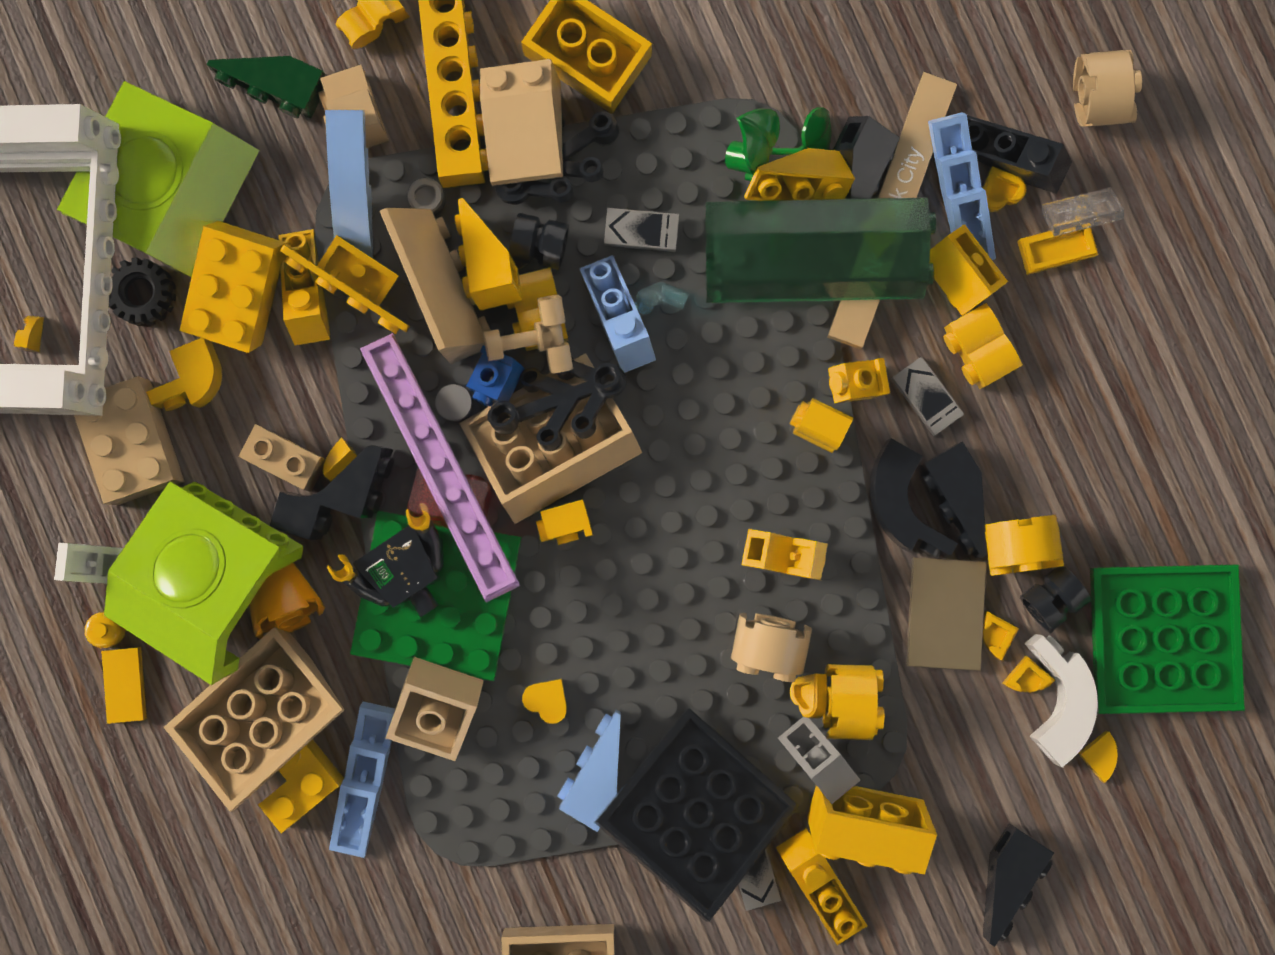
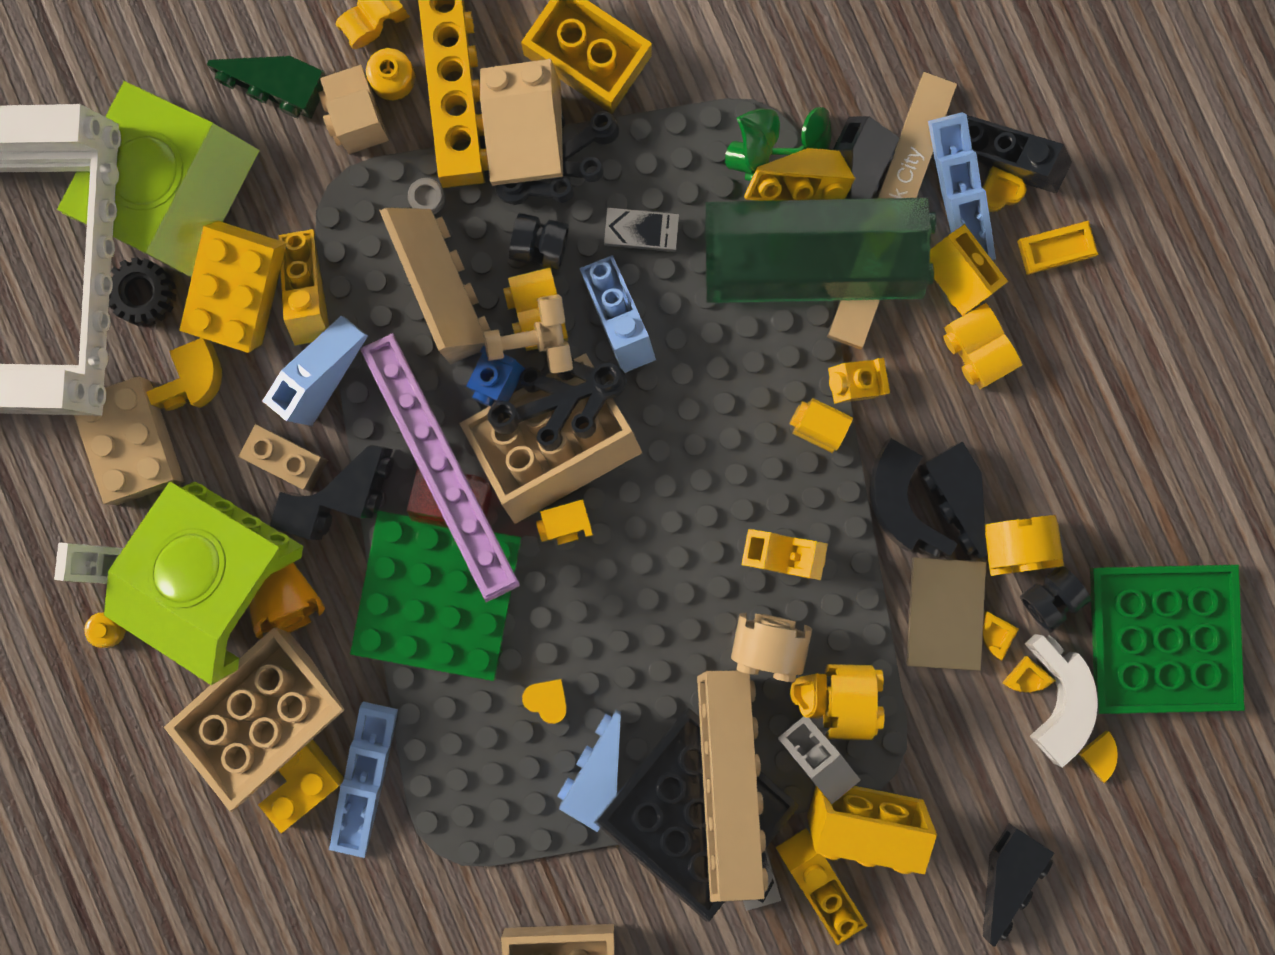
yellow tile [13,316,44,352] -> none
yellow tile [101,647,147,724] -> none
yellow bracket [280,235,410,334] -> none
yellow tile [323,437,357,481] -> none
light blue slope [325,110,373,258] -> none
torso [327,503,444,618] -> none
tan slope [385,657,484,761] -> none
light grey tile [435,384,473,422] -> none
yellow slope [455,198,522,311] -> none
clear light blue arm [635,282,689,314] -> none
light grey tile [891,356,964,436] -> none
clear plate [1042,187,1124,236] -> none
tan brick [1073,50,1142,127] -> none
none -> light blue slope [263,316,368,426]
none -> yellow head [366,48,415,101]
none -> tan brick [697,670,768,902]

